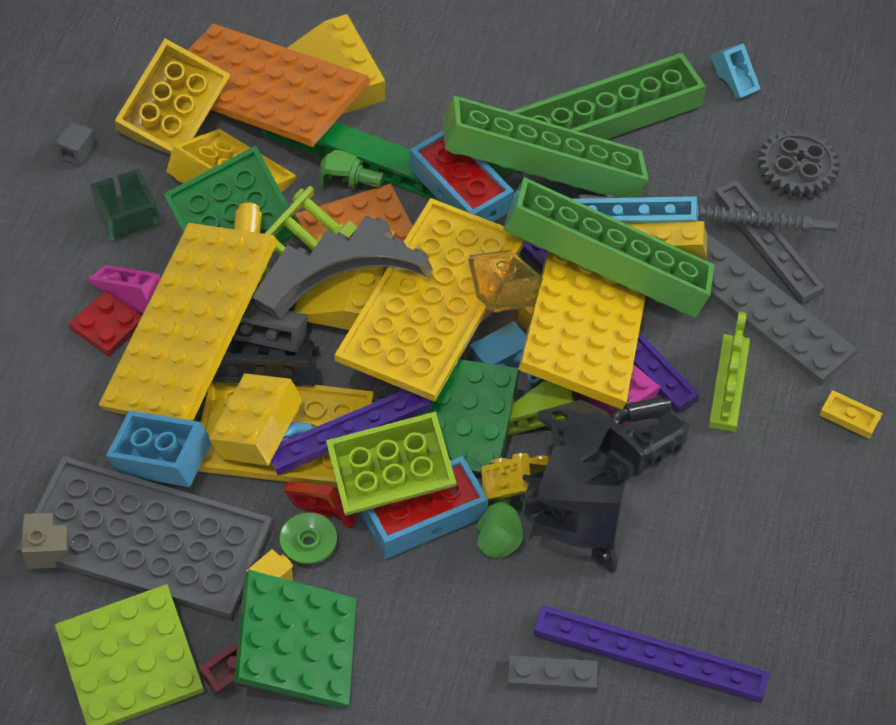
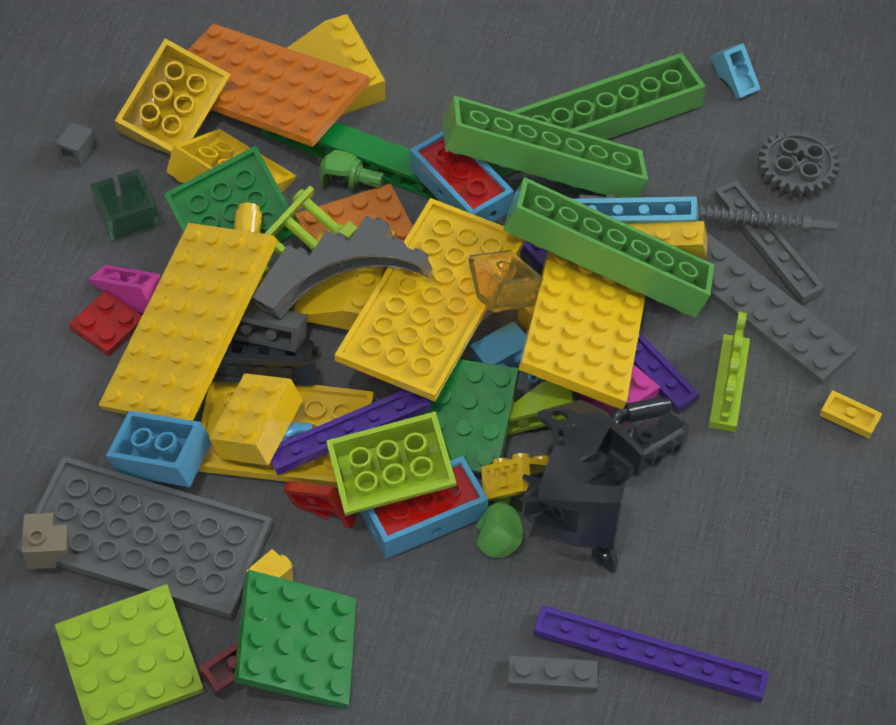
bright green dish [280,513,337,564] -> none

